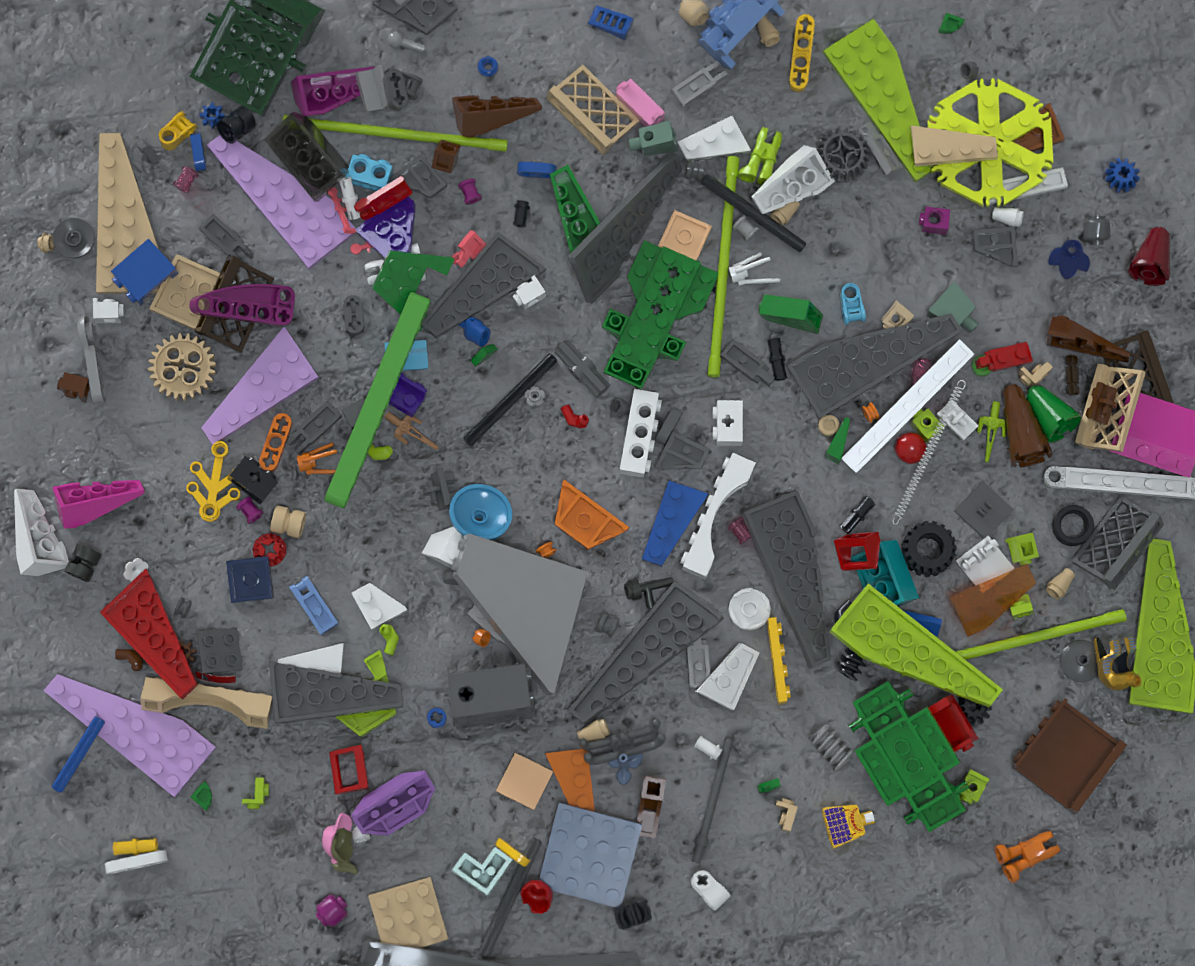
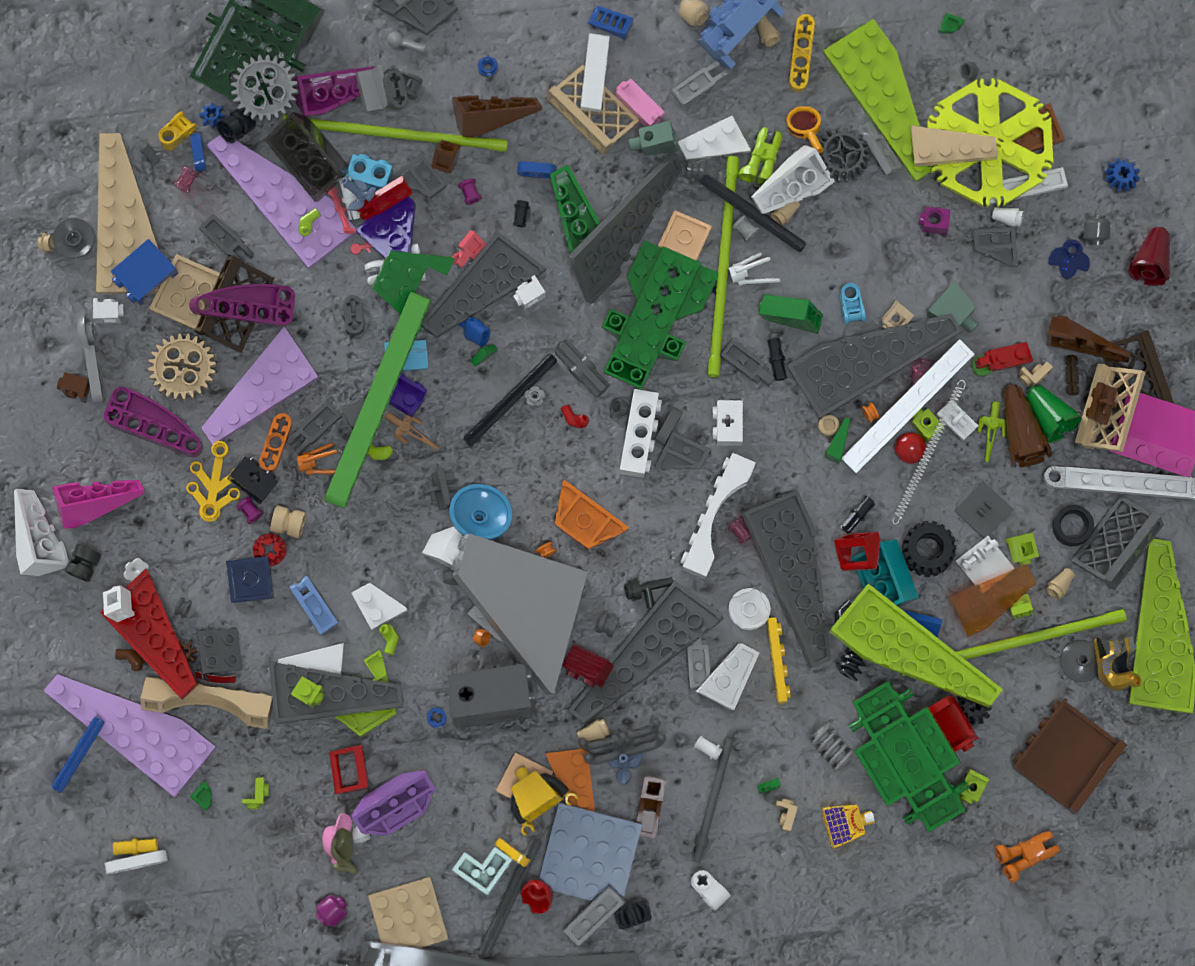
blue wing [642,481,708,567] -> none
none -> white brick [103,586,134,622]
none -> magenta beam [104,387,203,458]
none -> light grey gear [231,55,299,122]
none -> lime bracket [291,676,325,708]
none -> lime arm [298,208,321,236]
none -> sand blue plant [341,177,376,211]
none -> yellow torso [510,767,578,835]
none -> dark red brick [562,644,614,688]
none -> light grey plate [564,886,625,946]
none -> white tile [580,33,610,113]
none -> piece [786,106,824,154]

